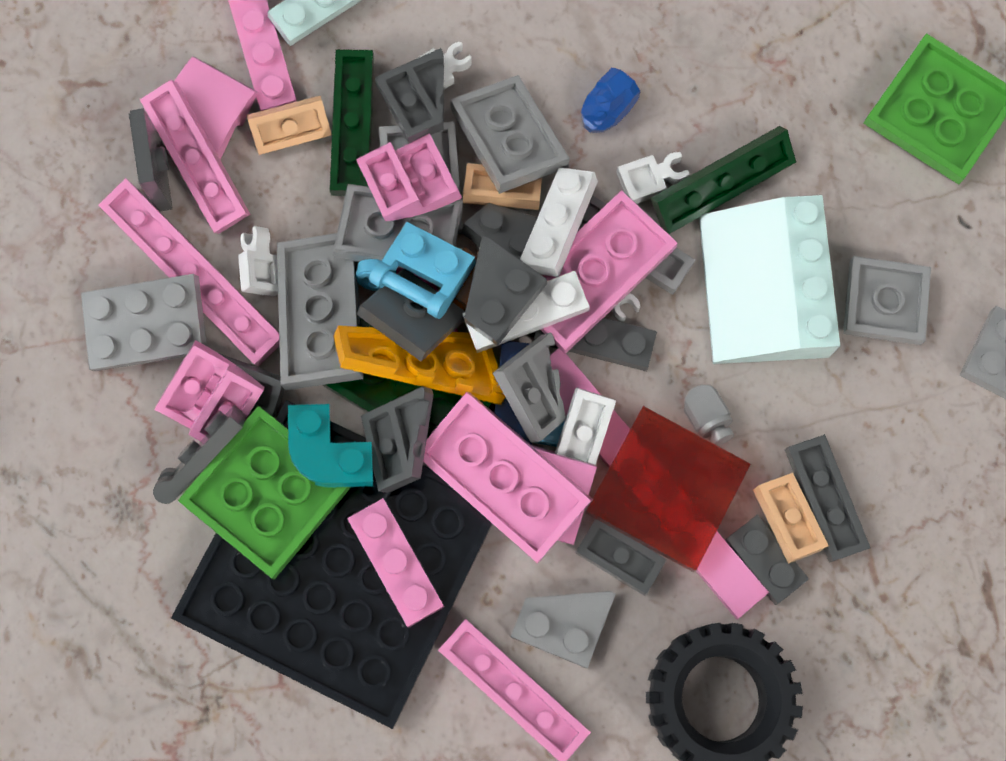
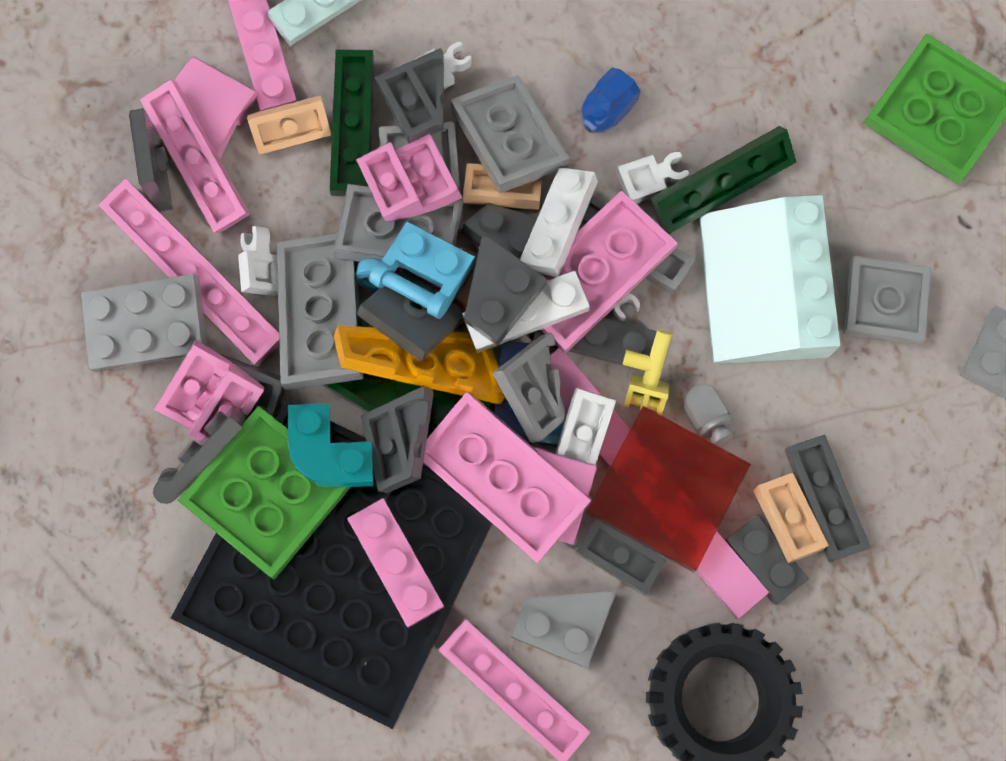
none -> light yellow arm [622,329,673,416]

